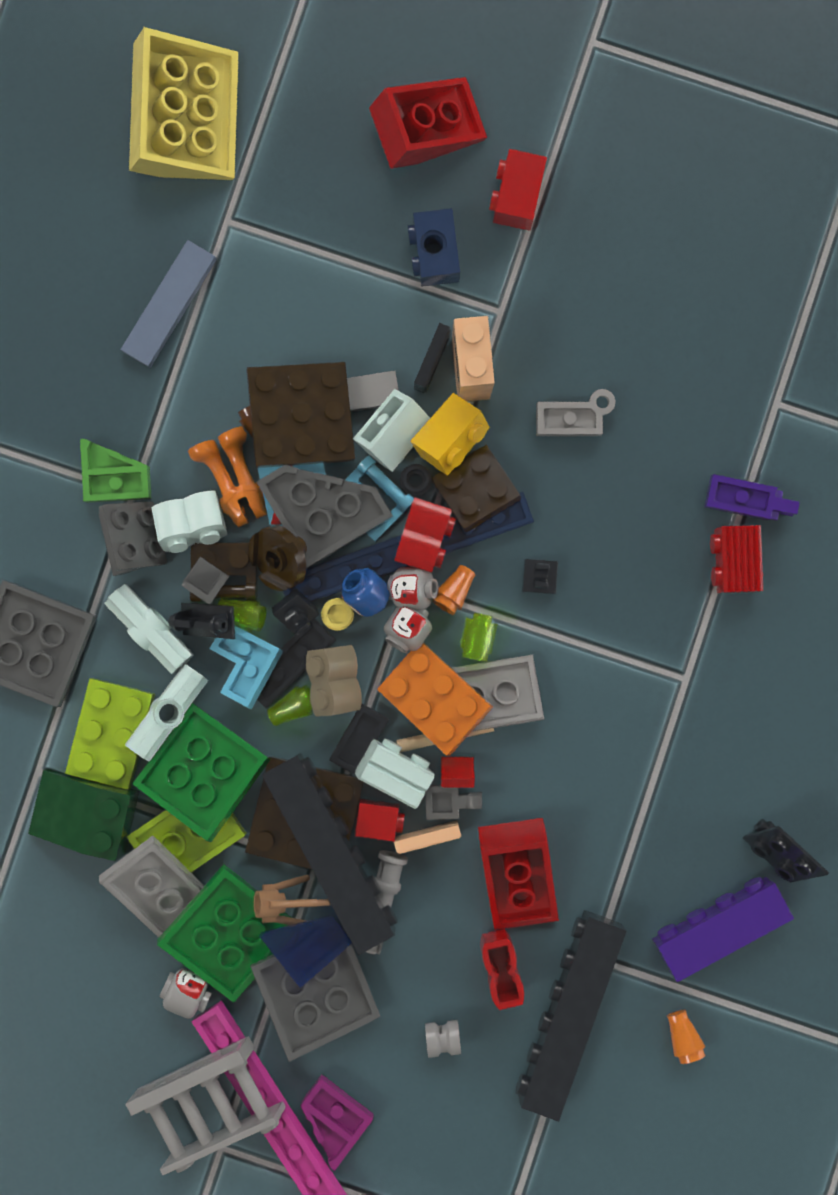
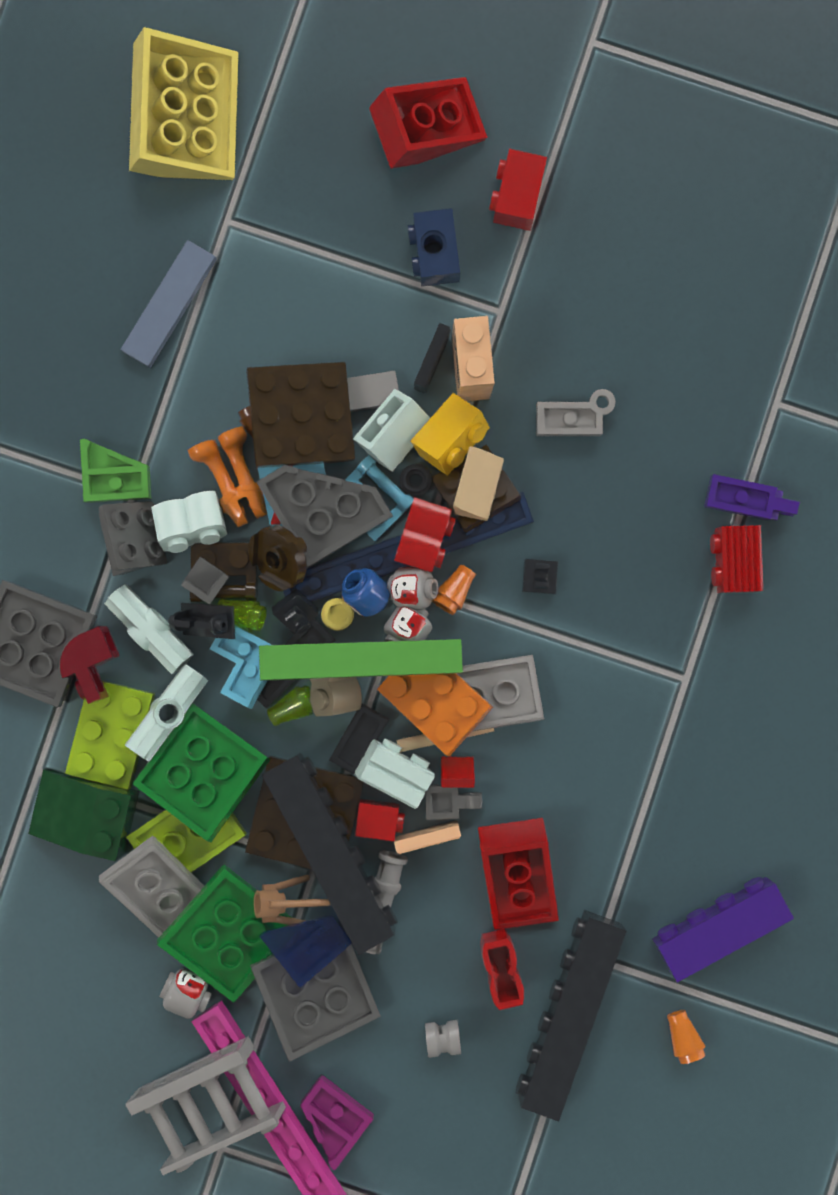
clear neon green brick [460,612,498,662] -> none
black hinge [743,819,829,883] -> none
none -> dark red brick [60,626,120,704]
none -> bright green tile [259,639,463,681]
none -> tan slope [453,446,504,521]

